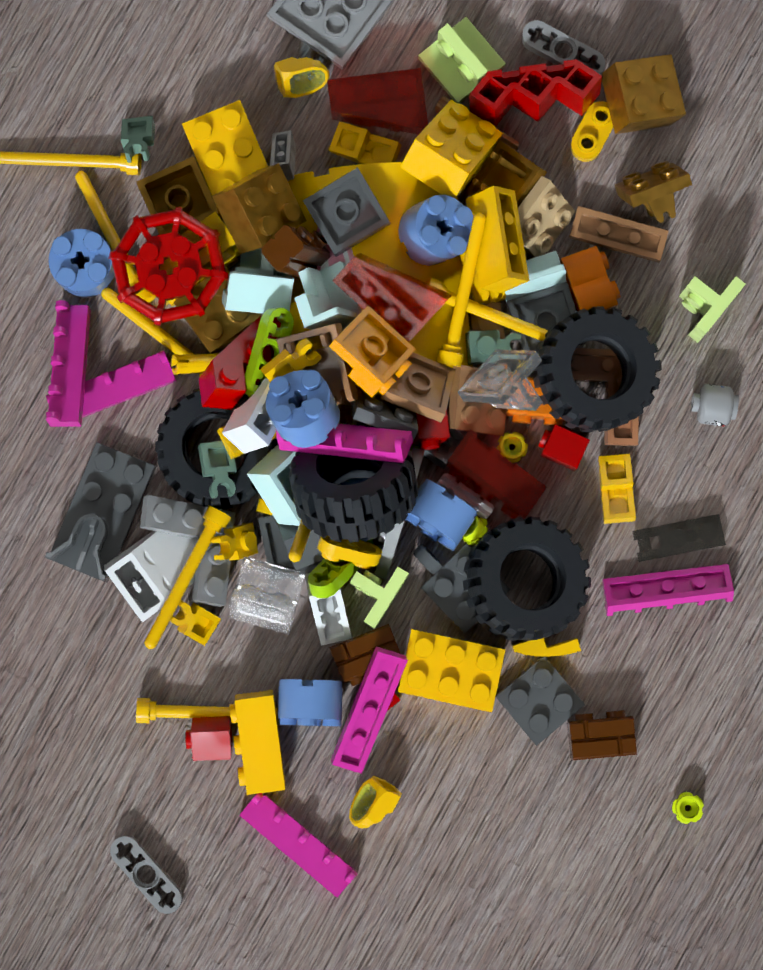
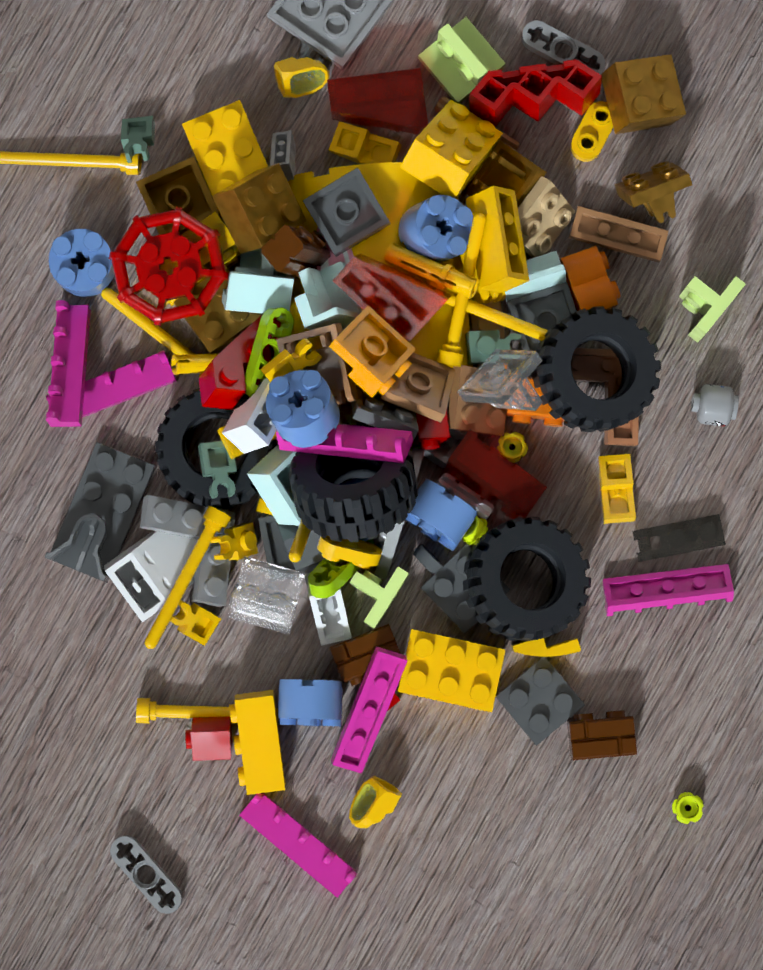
yellow piece [75,171,156,303] -> none
red brick [538,424,590,472] -> none
none -> yellow pin [384,242,480,299]

